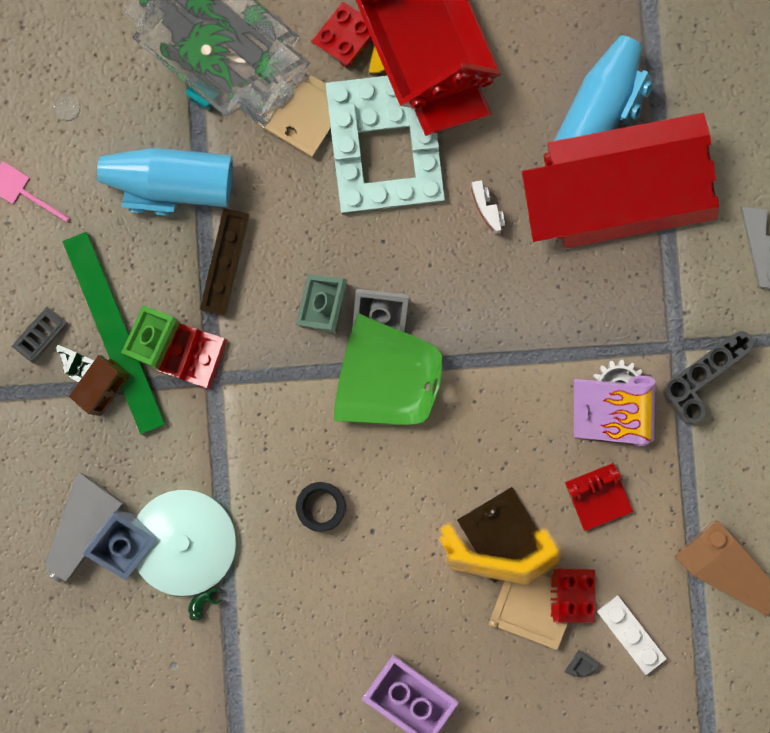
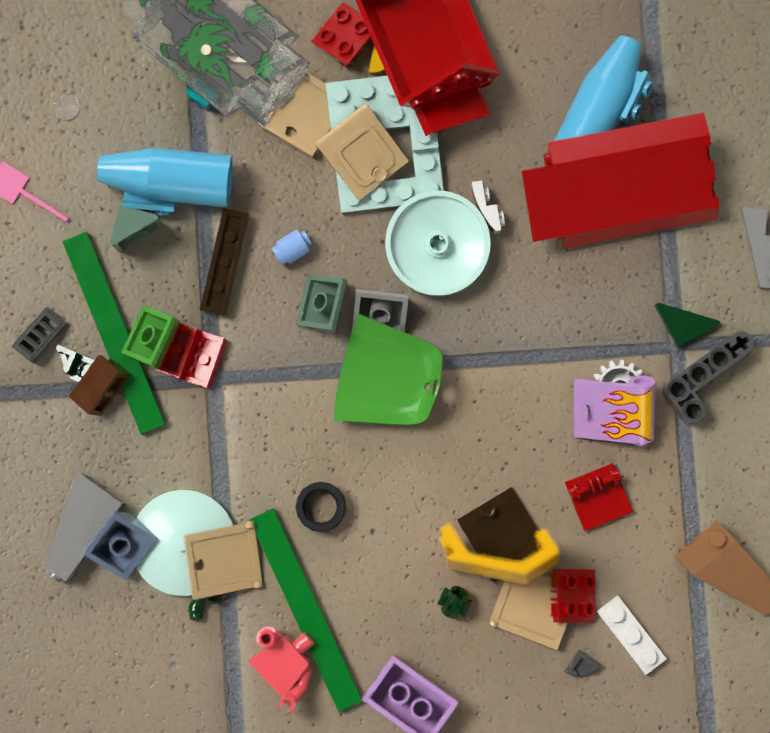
none -> sand green slope [110,205,164,252]
none -> tan container [183,521,263,600]
none -> coral torso [248,627,315,715]
none -> green tile [249,508,363,712]
none -> light blue brick [272,229,312,265]
none -> tan container [314,103,409,201]
none -> light aqua dish [385,190,491,296]
none -> dark green gear [437,586,472,619]
none -> dark green tile [654,303,721,347]

